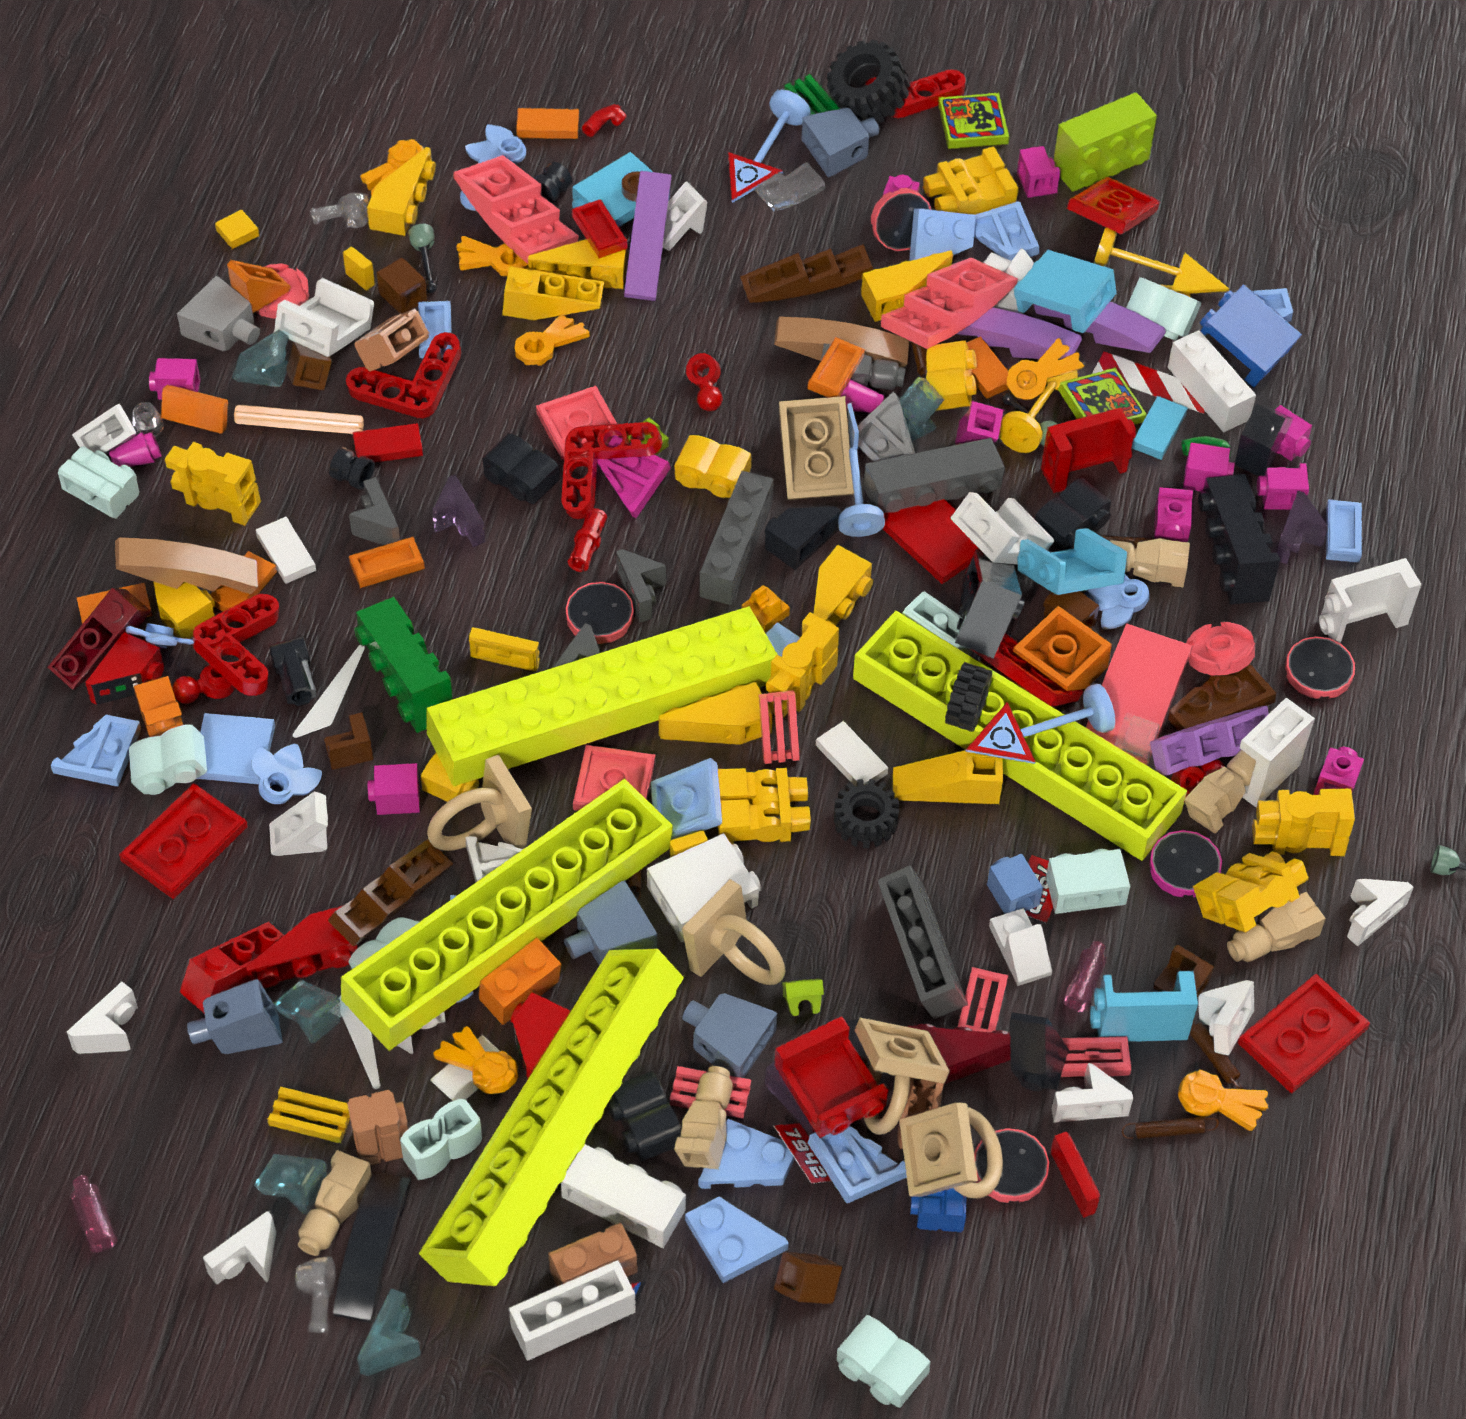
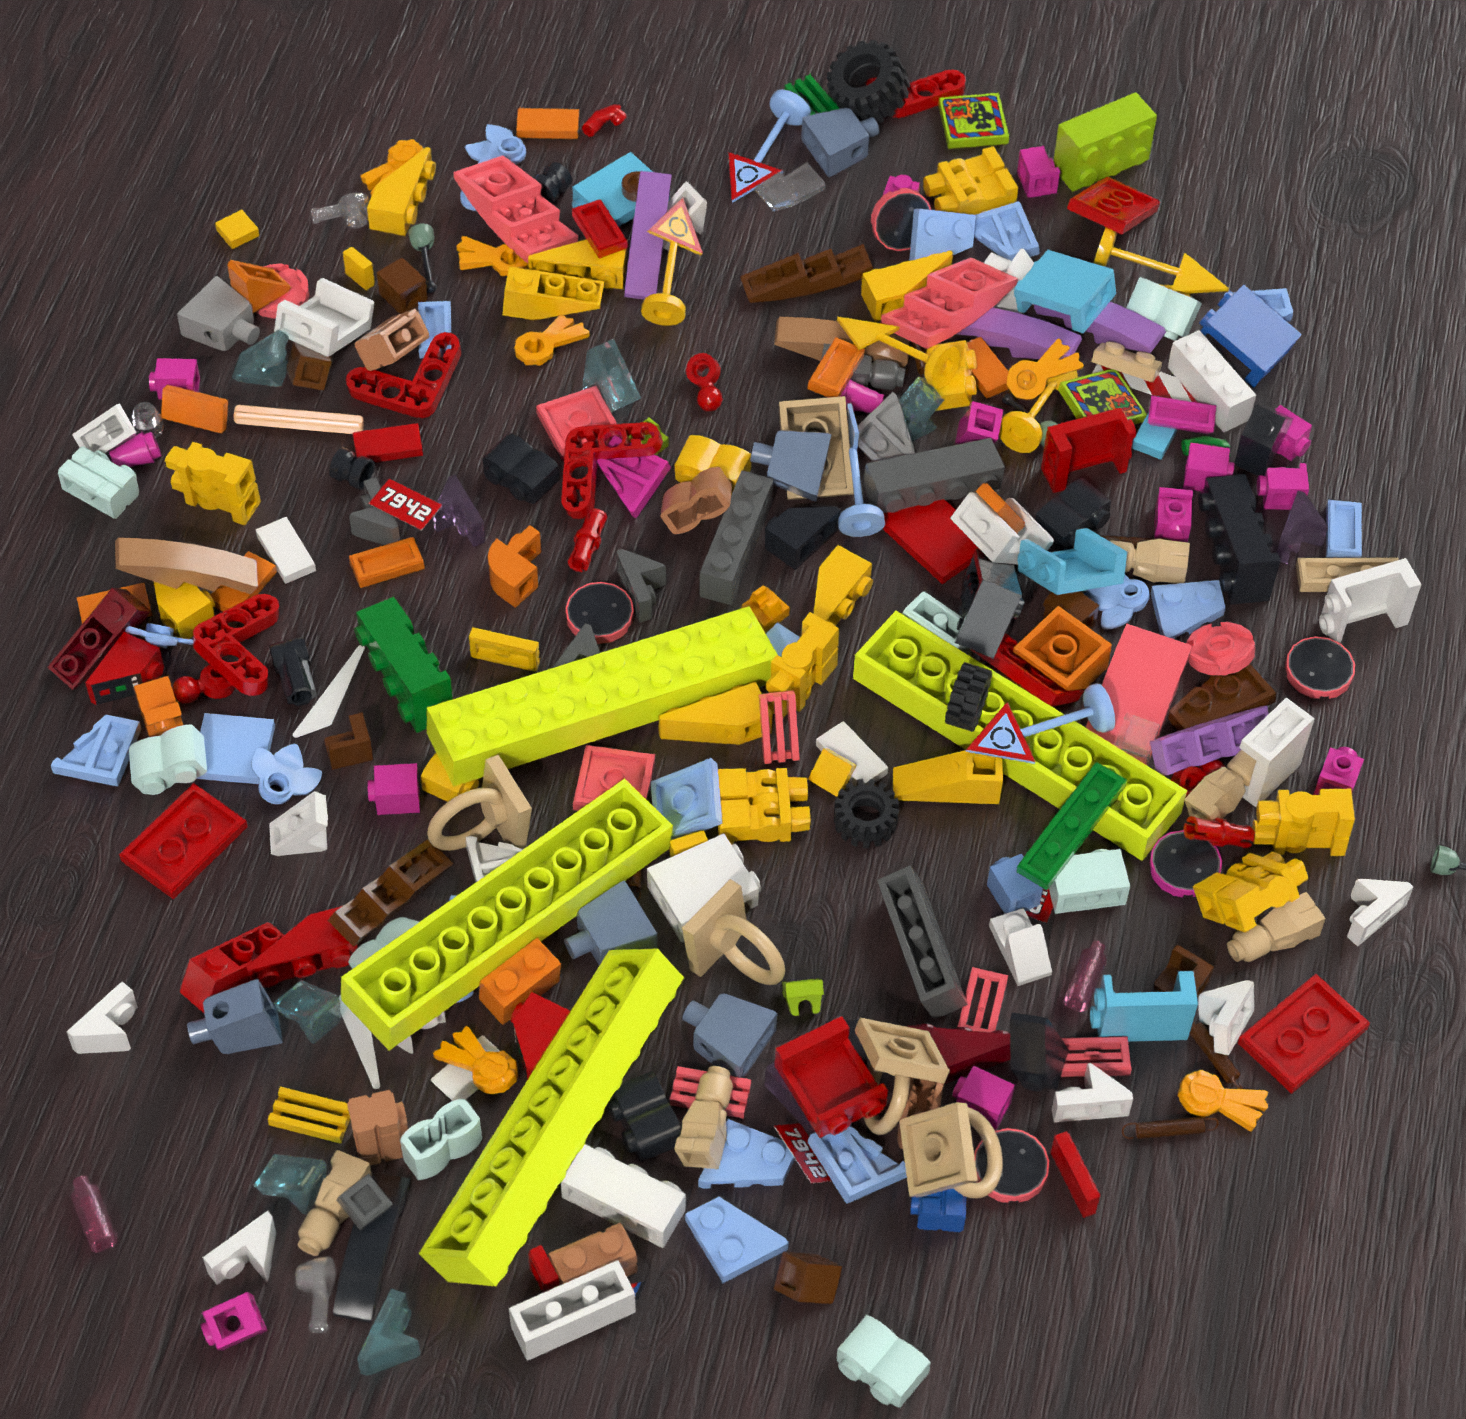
none -> dark pink brick [201,1292,268,1351]
none -> dark grey tile [336,1174,393,1231]
none -> red sticker [368,479,442,530]
none -> orange brick [488,525,541,608]
none -> red tile [528,1245,559,1293]
none -> clear light blue slope [583,339,641,412]
none -> yellow piece [641,198,703,326]
none -> nougat brick [660,467,732,534]
none -> sand blue torso [750,431,831,501]
none -> yellow tile [808,748,857,797]
none -> yellow piece [837,317,960,389]
none -> dark pink brick [952,1066,1015,1131]
none -> orange tile [976,483,1025,534]
none -> green tile [1016,762,1127,890]
none -> tan plate [1091,342,1163,382]
none -> dark pink tile [1148,396,1217,434]
none -> light blue wing [1151,580,1226,639]
none -> red pin [1183,816,1255,848]
none -> tan tile [1296,558,1398,592]

